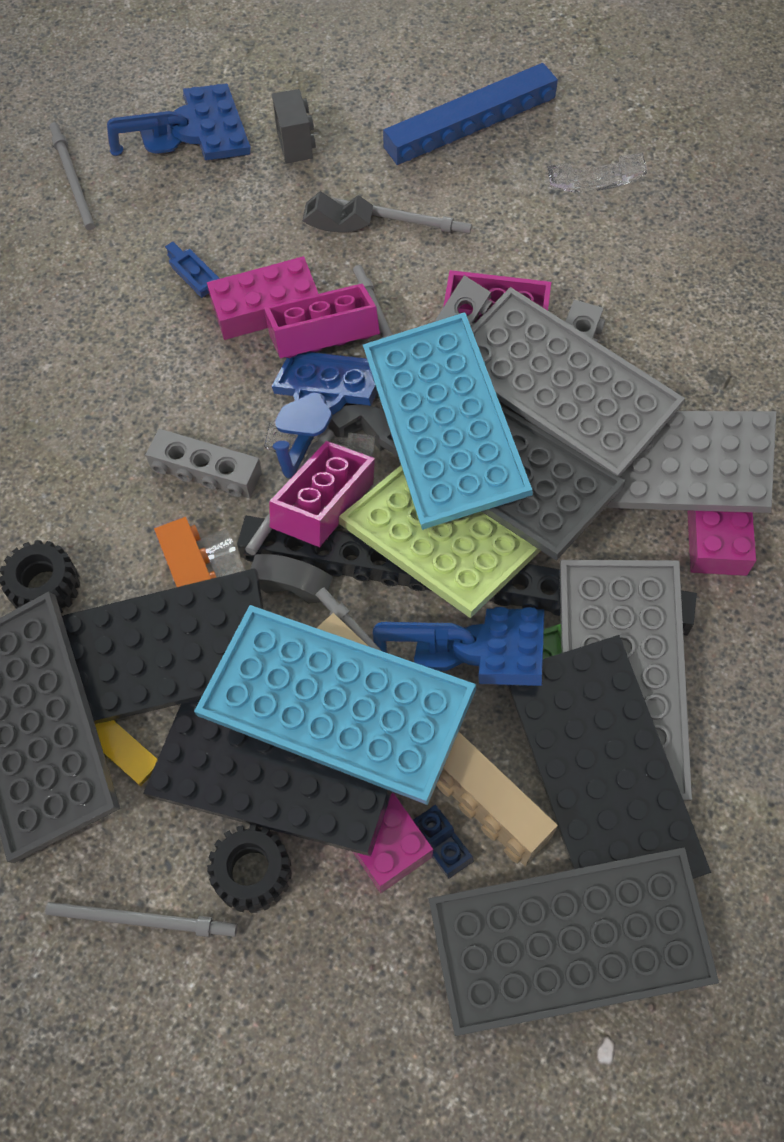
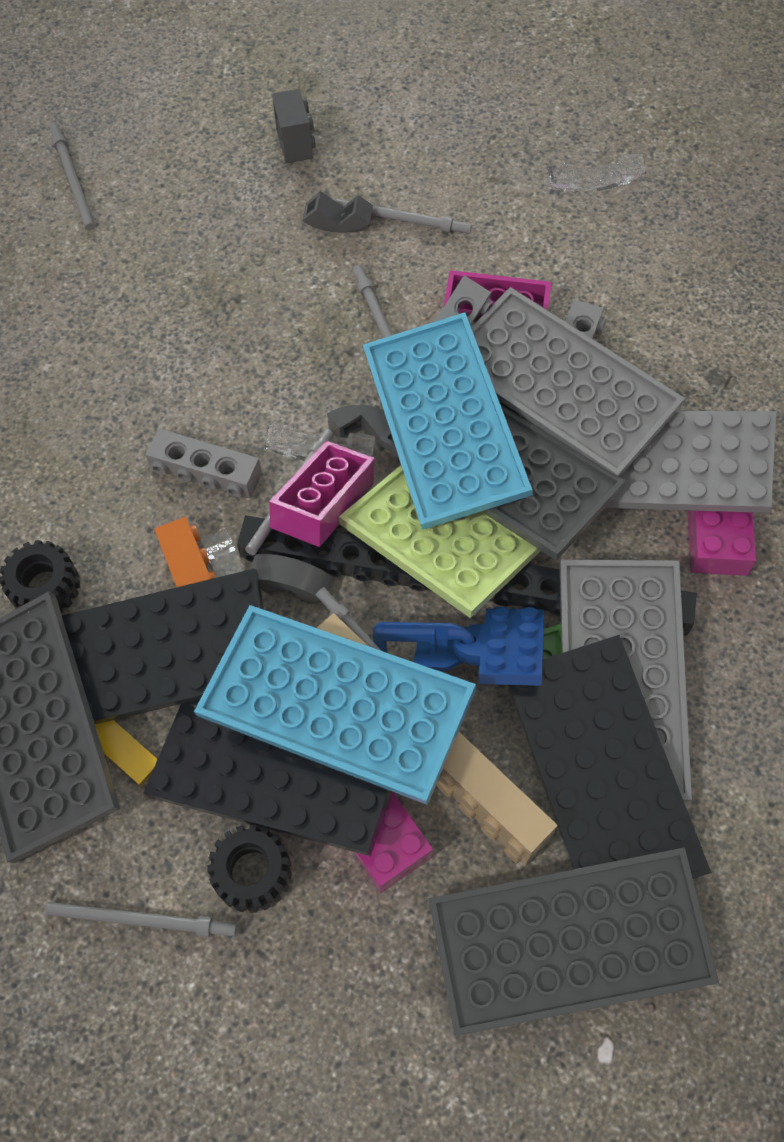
blue plate [107,84,251,160] -> none
blue hinge [165,242,219,298] -> none
dark pink brick [207,256,318,340] -> none
dark pink brick [264,283,380,358] -> none
blue plate [272,352,378,479] -> none
blue brick [383,63,558,165] -> none
dark blue slope [413,804,474,879] -> none

